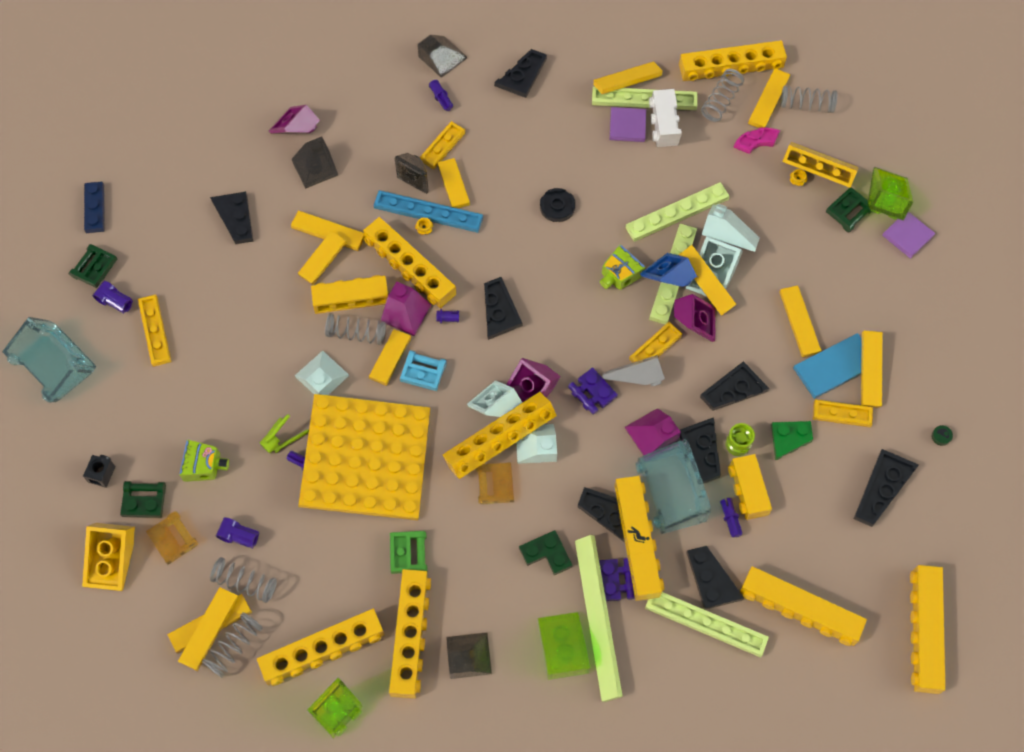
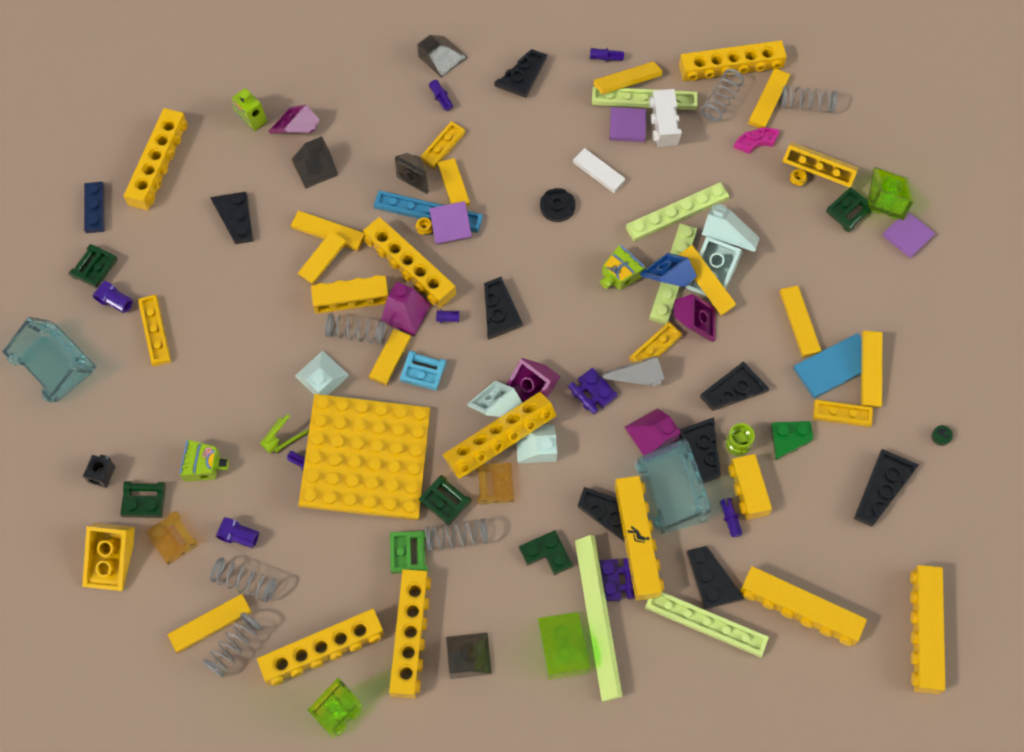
yellow tile [178,587,239,672] -> none
none -> yellow brick [123,108,188,210]
none -> lime torso [232,88,268,132]
none -> dark green plate [419,475,472,526]
none -> light grey piece [425,518,488,552]
none -> medium lavender tile [429,201,472,245]
none -> white tile [573,148,625,193]
none -> dark purple axle [590,48,624,62]

